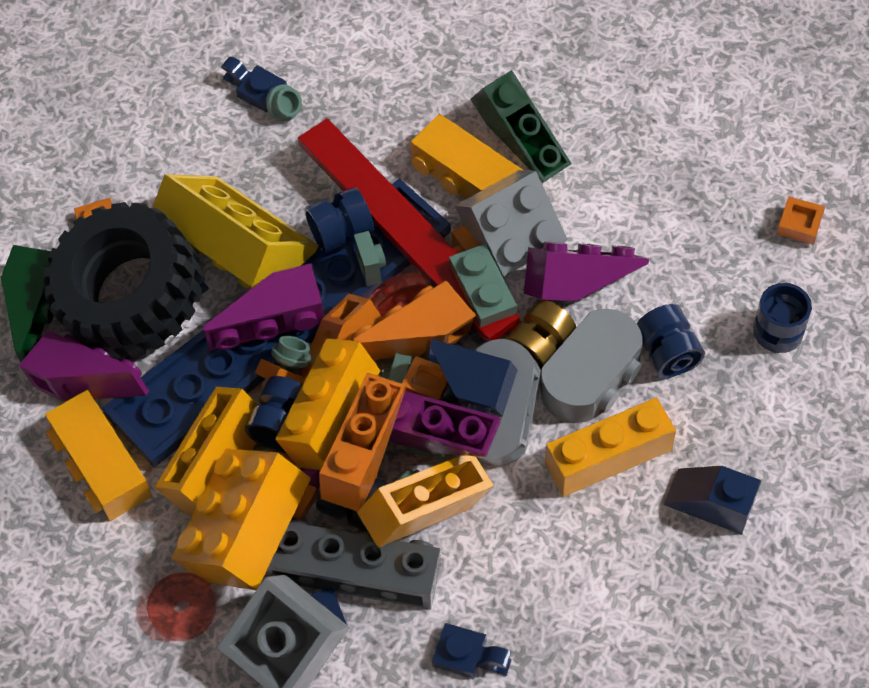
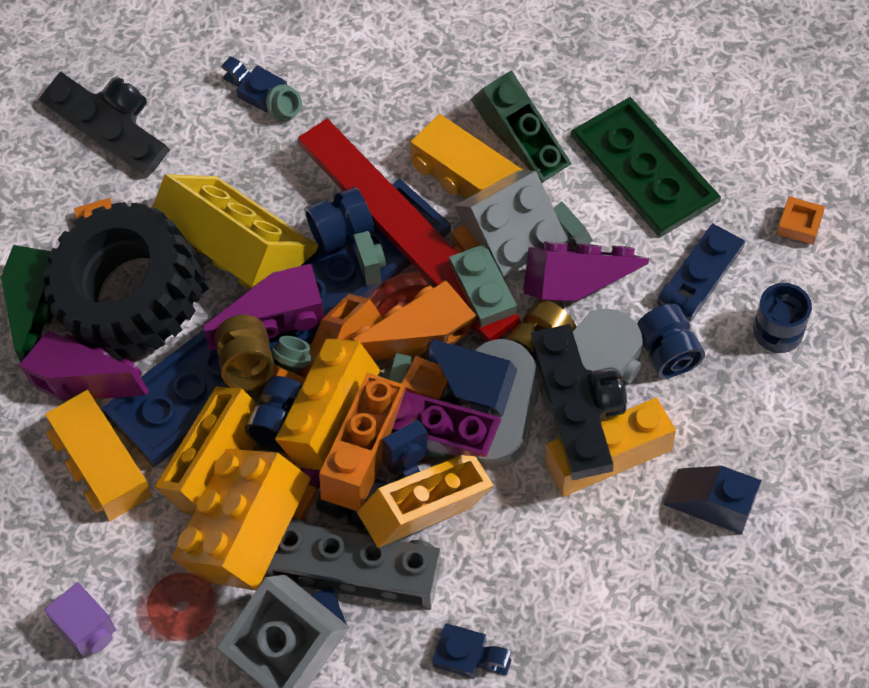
none -> black plate [38,71,170,178]
none -> medium lavender brick [44,582,116,658]
none -> pearl gold wheel [215,315,274,391]
none -> dark blue plate [382,420,428,478]
none -> black plate [531,324,627,481]
none -> sand green plate [553,201,593,245]
none -> dark green tile [571,97,721,238]
none -> dark blue plate [657,223,745,322]

